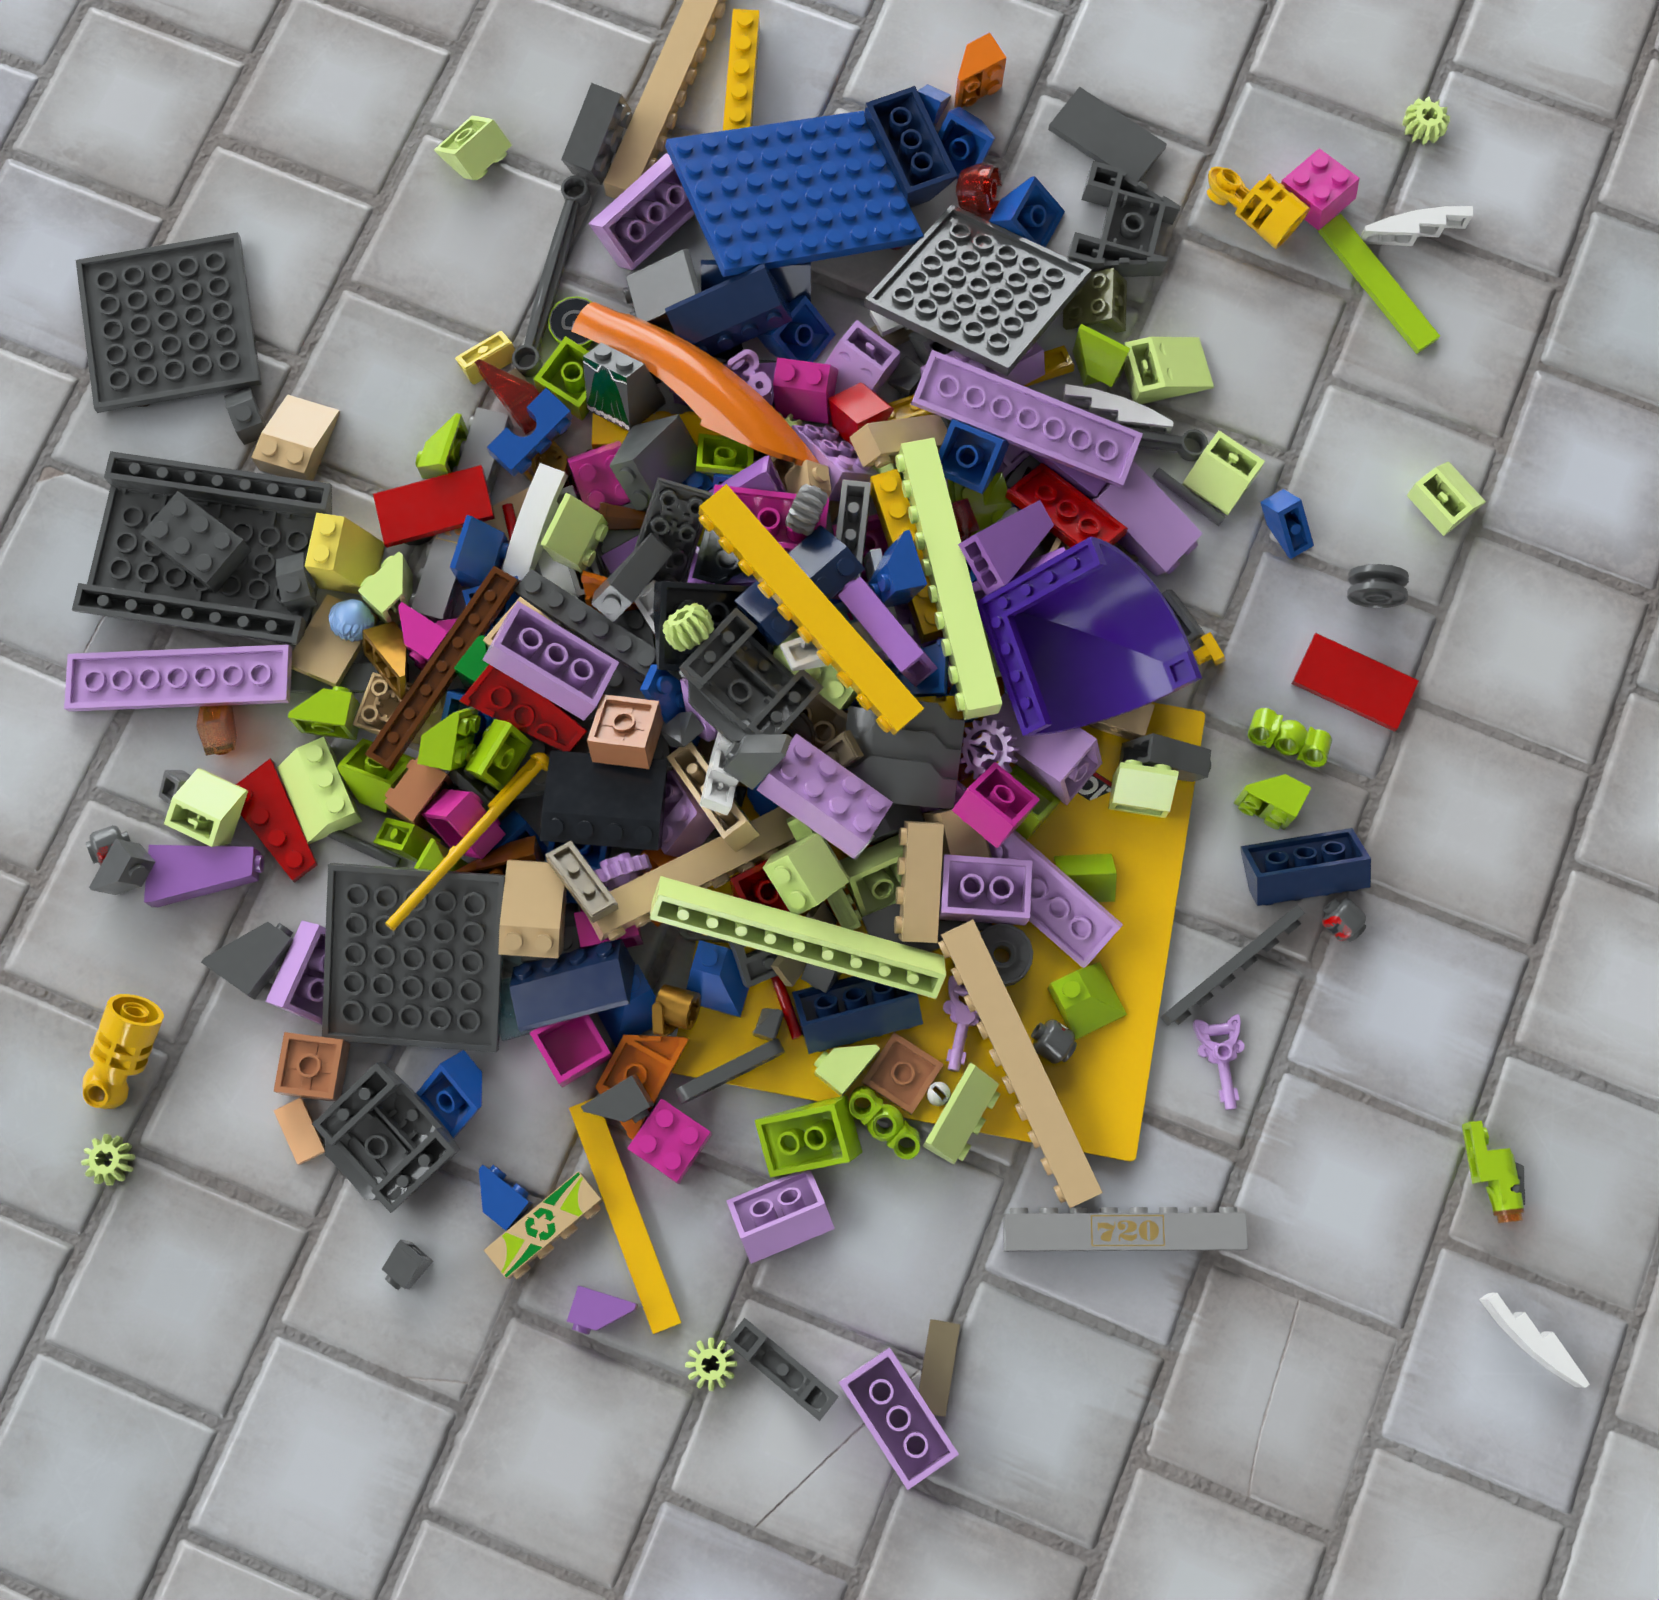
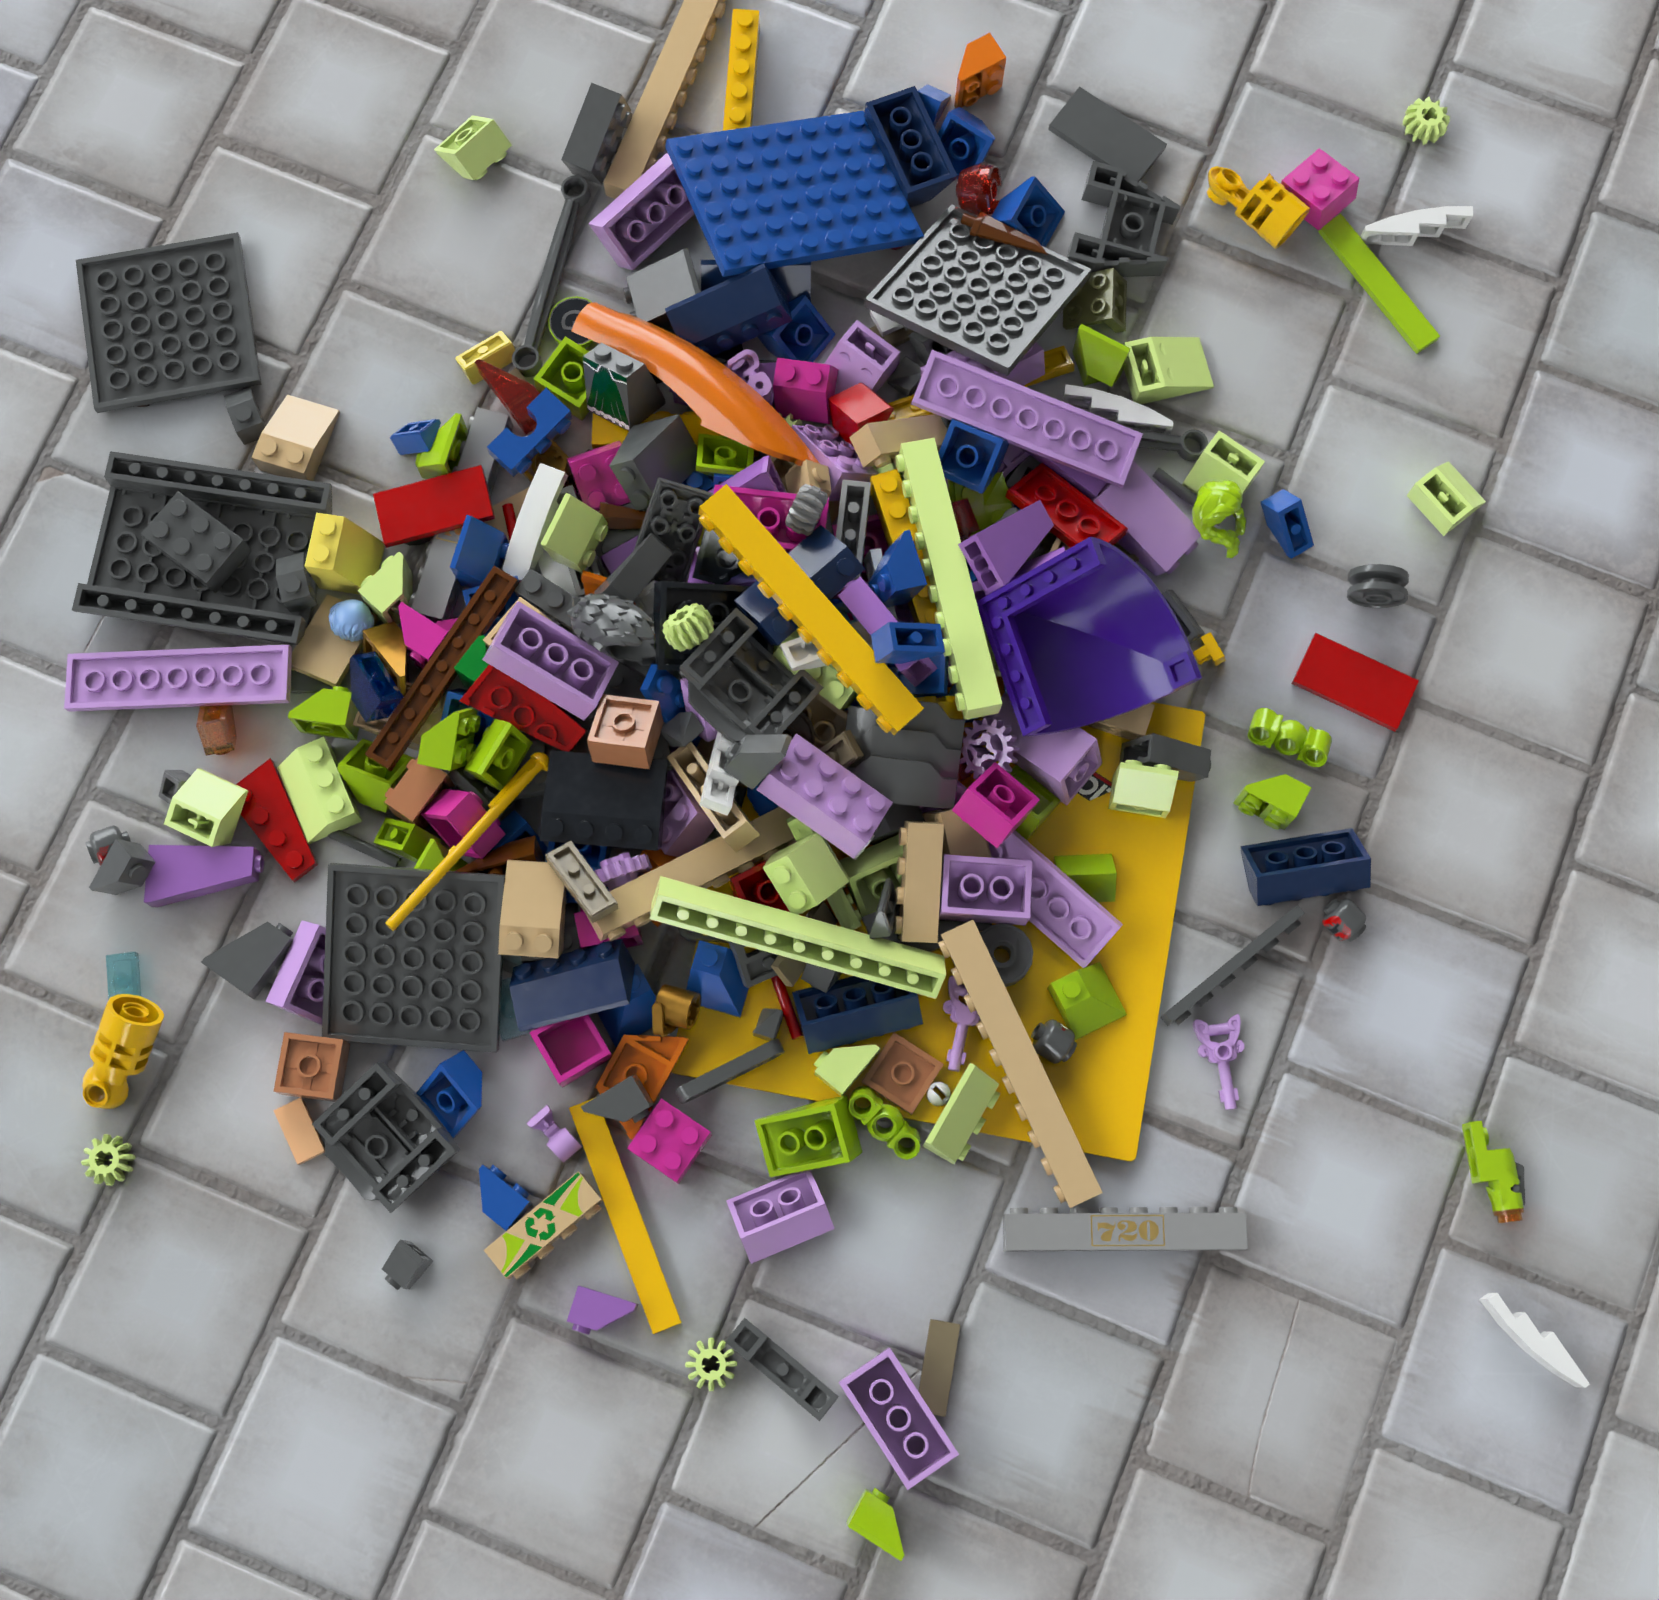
none -> clear light blue plate [106,952,141,1000]
none -> clear blue slope [350,651,404,722]
none -> blue slope [390,419,441,455]
none -> lavender leg [527,1105,582,1163]
none -> dark grey head [566,593,656,663]
none -> lime slope [846,1488,904,1561]
none -> dark grey slope [869,878,898,939]
none -> blue slope [871,622,945,664]
none -> reddish brown bar [961,211,1048,255]
none -> lime hair [1192,480,1247,558]

